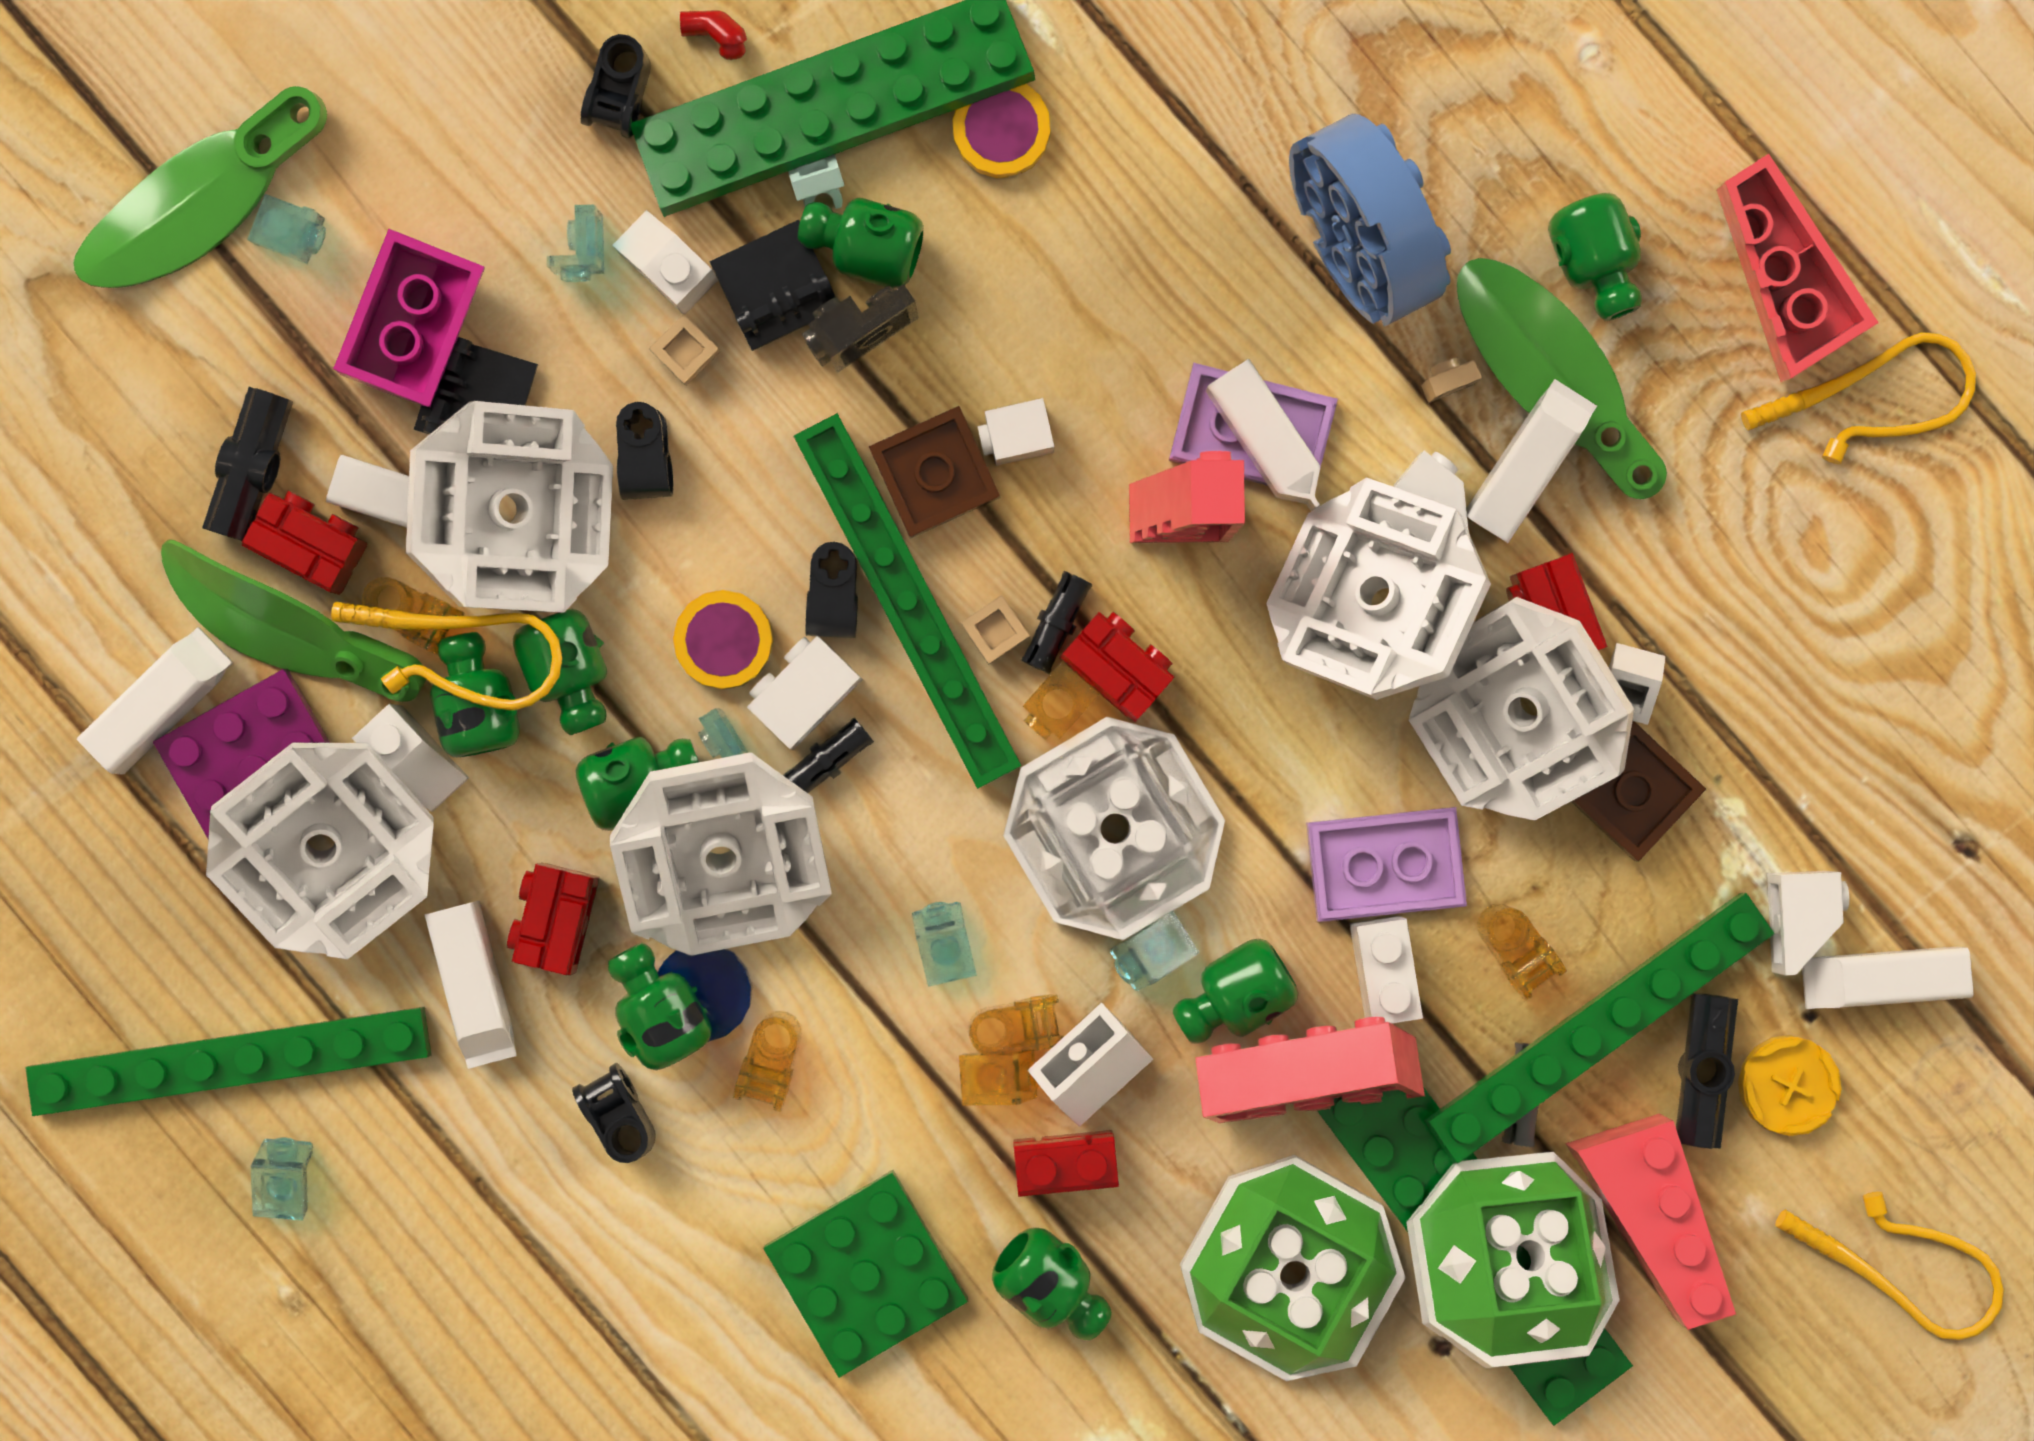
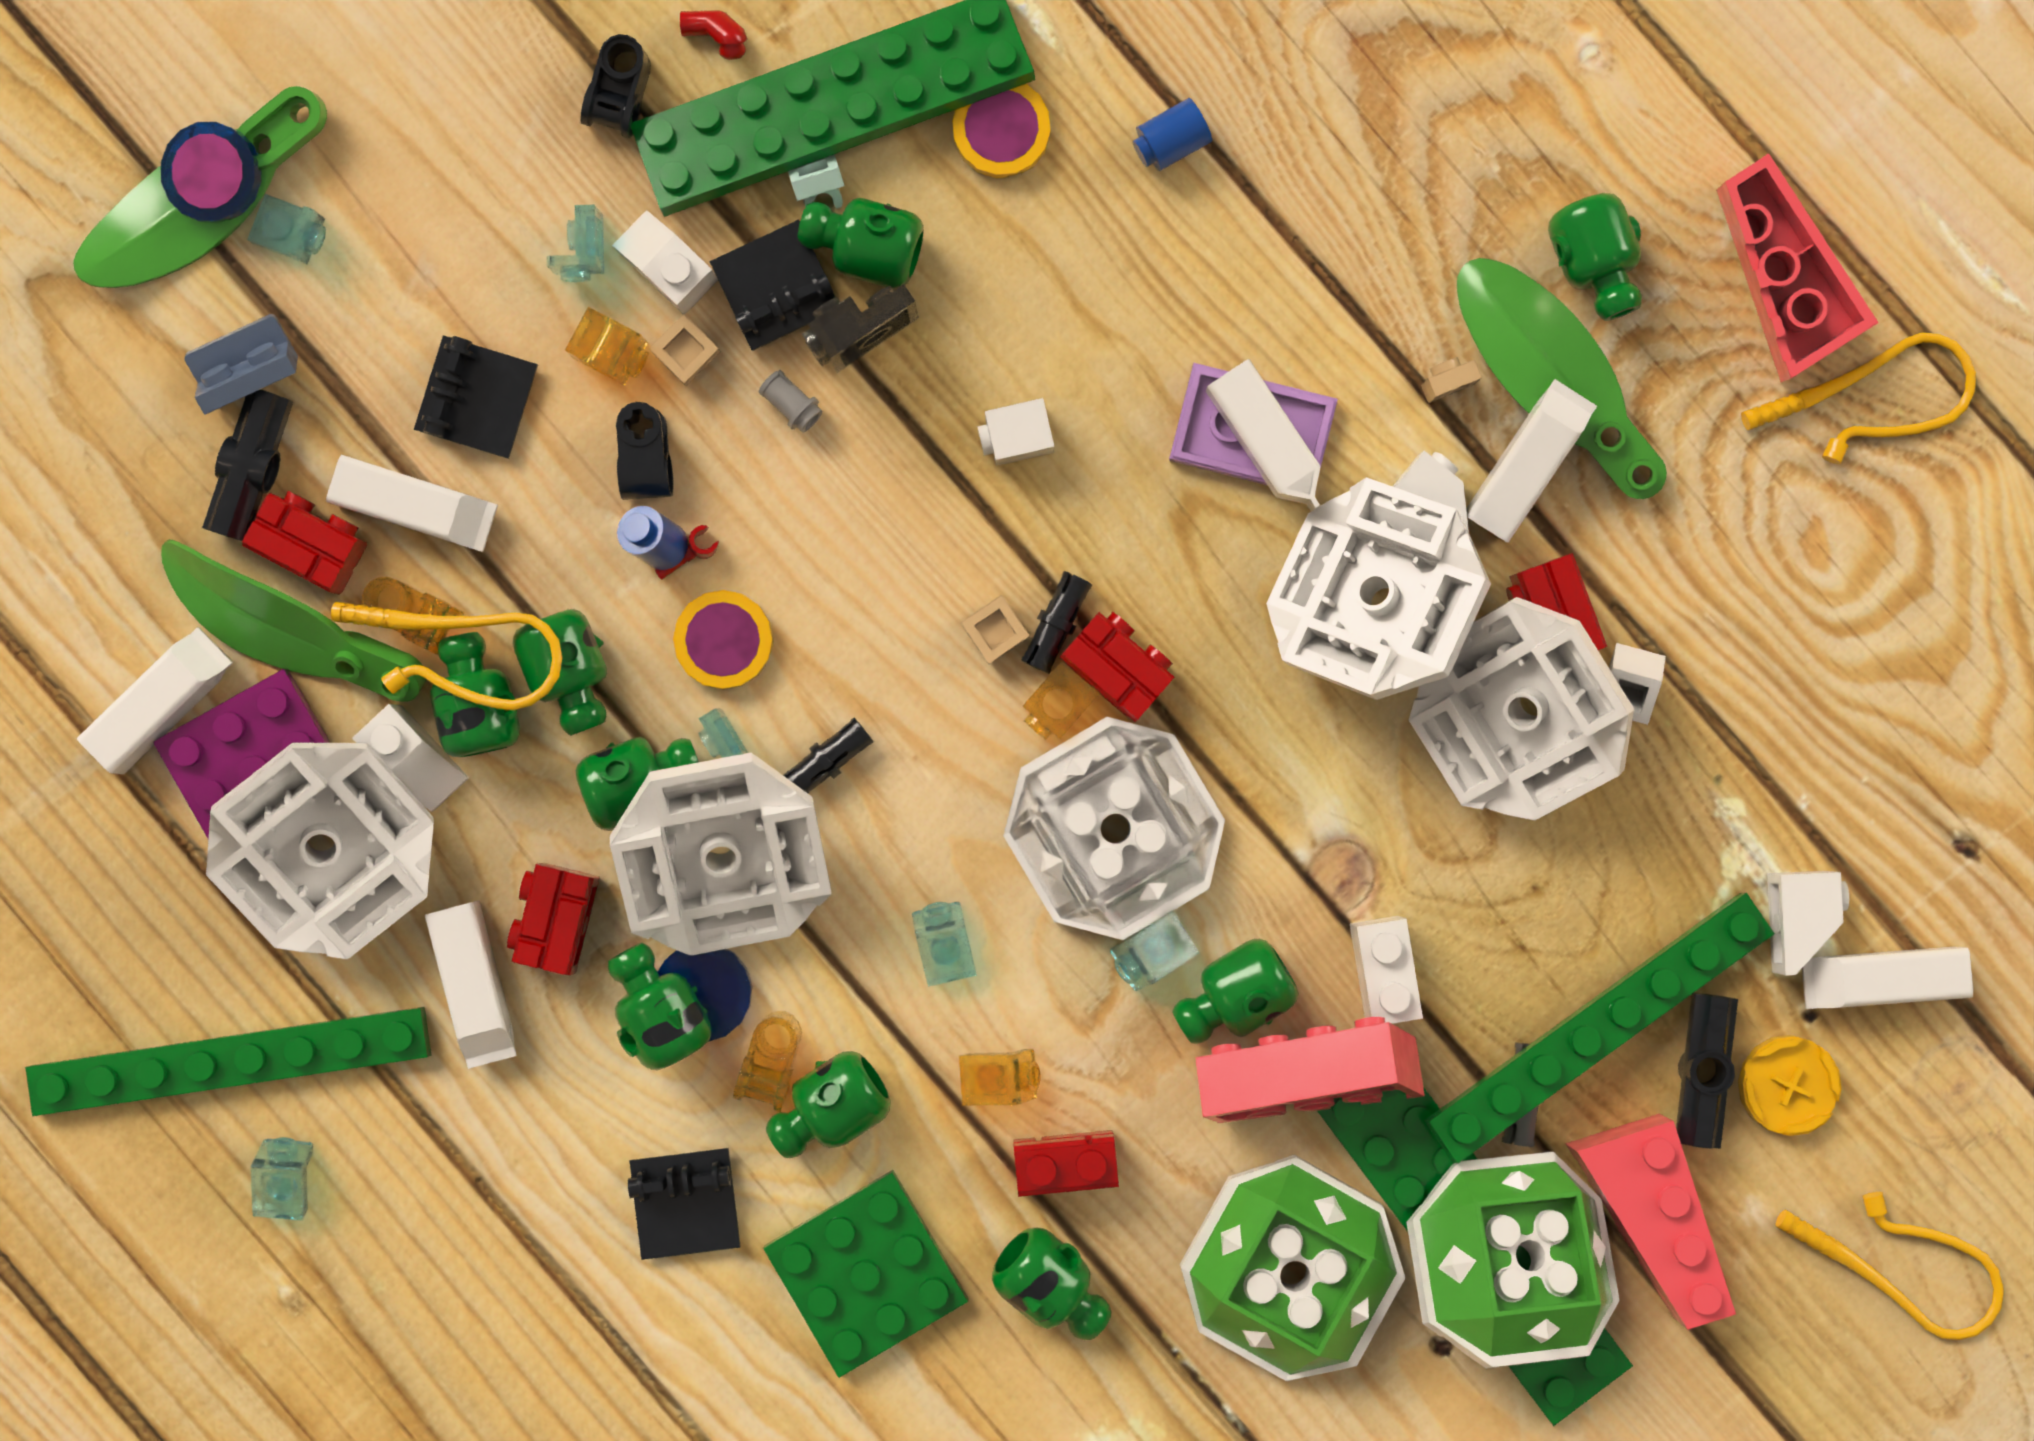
dark pink slope [333,229,485,408] -> none
white piece [406,401,613,613] -> none
black piece [572,1063,656,1163] -> none
white brick [747,636,863,750] -> none
green plate [793,413,1021,789] -> none
black piece [805,542,858,638] -> none
reddish brown plate [869,406,1000,539] -> none
clear yellow piece [968,994,1064,1056] -> none
white brick [1027,1003,1153,1127] -> none
coral wedge [1129,451,1245,543] -> none
medium blue brick [1289,114,1451,326] -> none
lavender tile [1306,807,1467,922] -> none
clear yellow piece [1477,904,1567,1001] -> none
reddish brown plate [1571,721,1706,862] -> none
none -> tile [161,122,261,223]
none -> sand blue bracket [184,314,298,415]
none -> clear yellow brick [565,307,649,386]
none -> brick [617,506,688,570]
none -> black hinge [628,1148,741,1260]
none -> red hand [655,525,719,580]
none -> light grey pin [759,370,823,433]
none -> green piece [766,1051,891,1158]
none -> blue brick [1132,98,1212,171]

